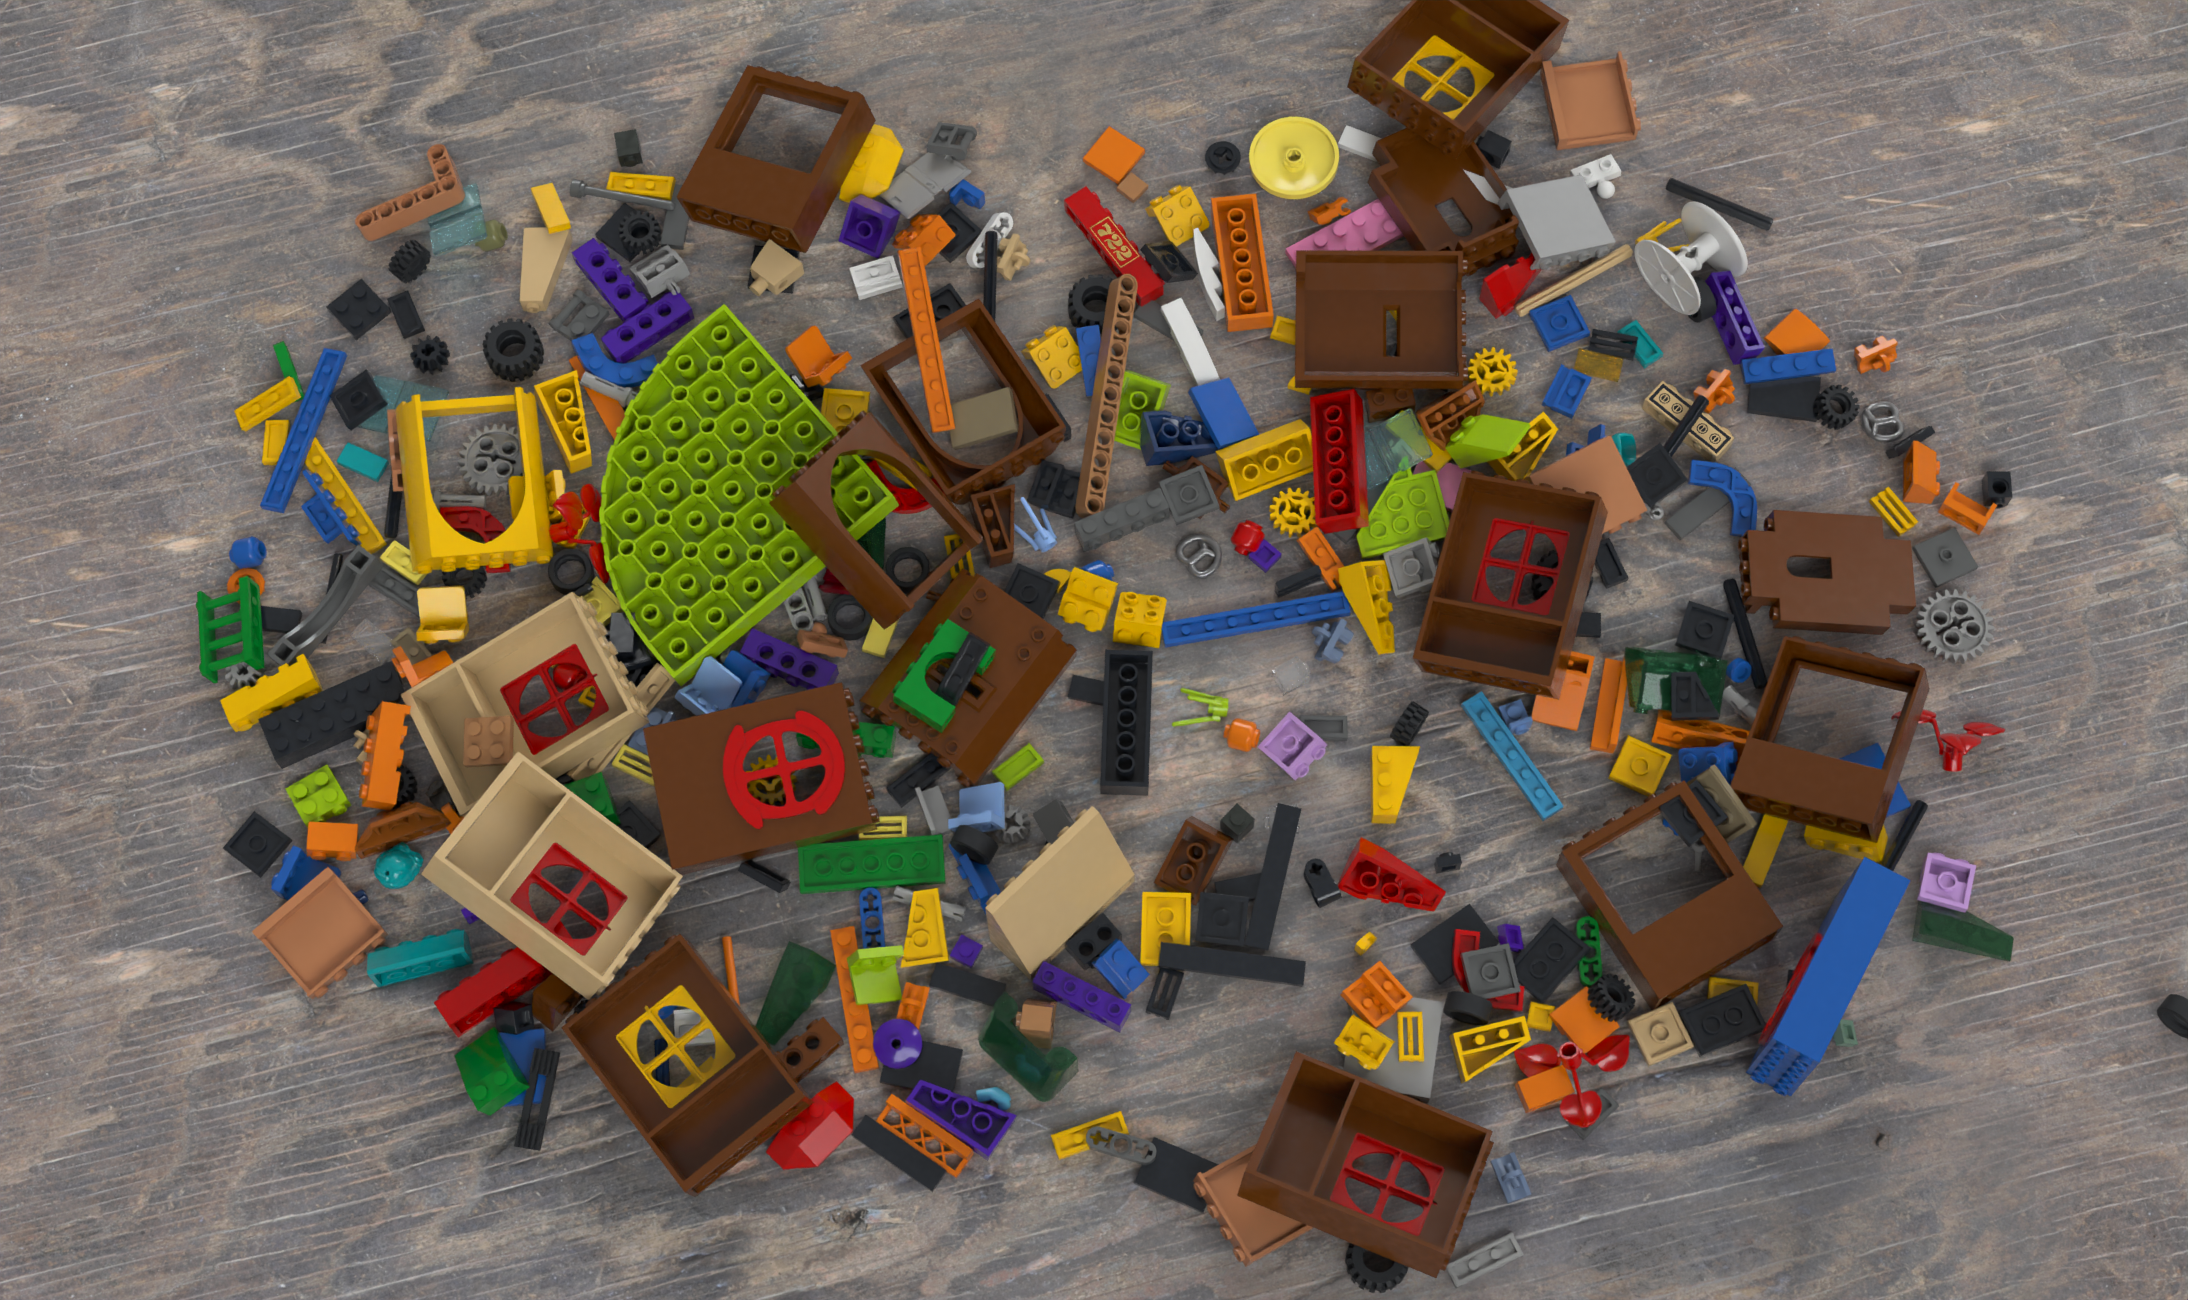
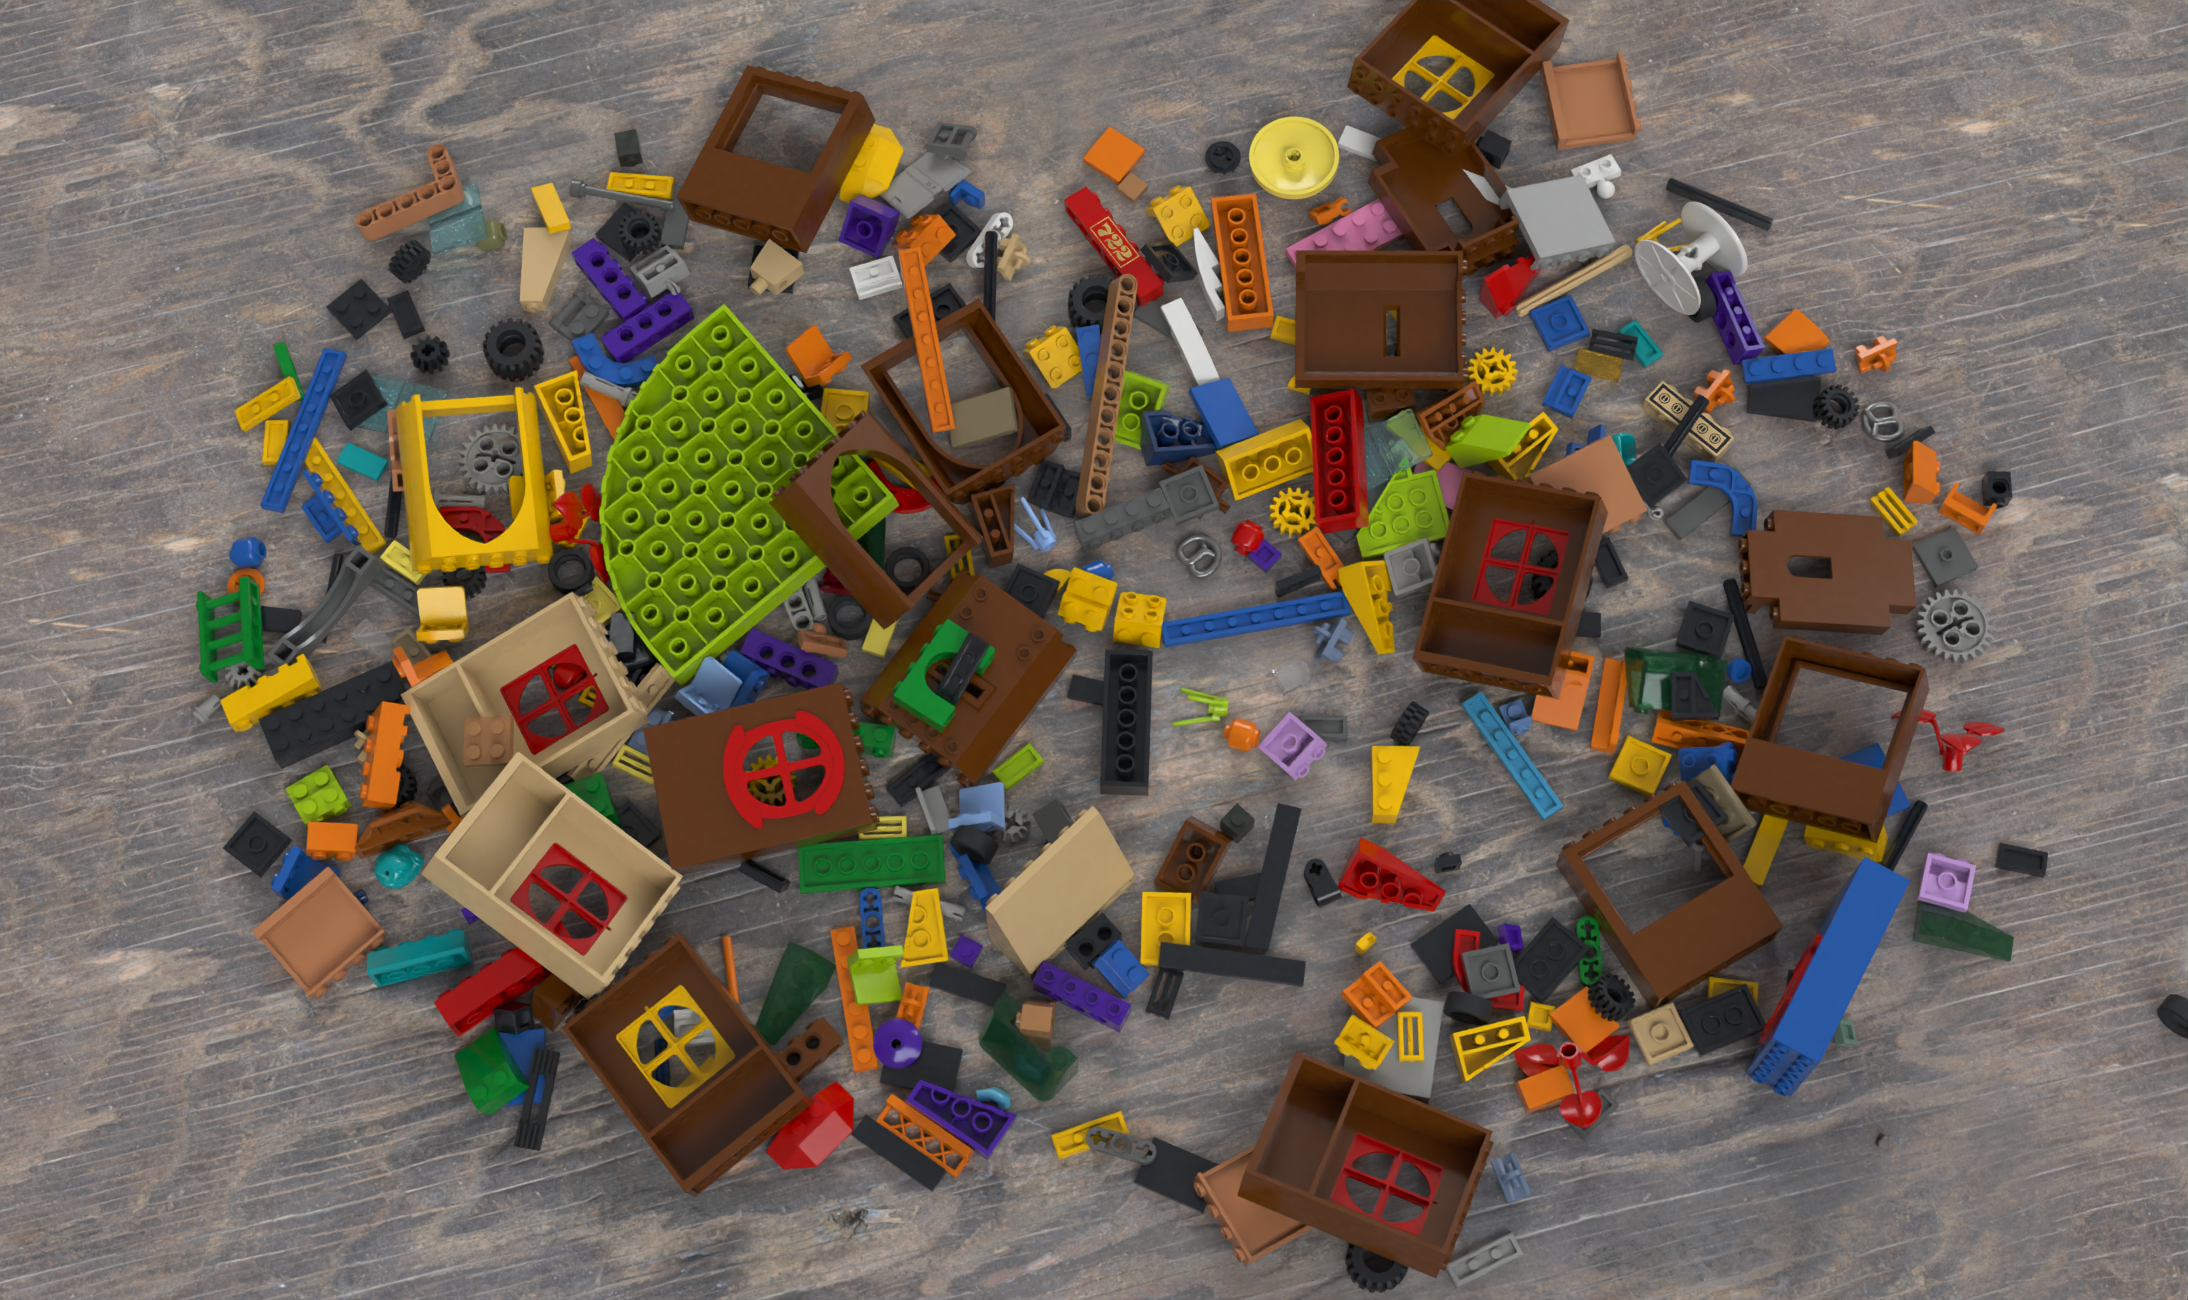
none -> light grey pin [192,693,222,723]
none -> black tile [1995,843,2048,878]

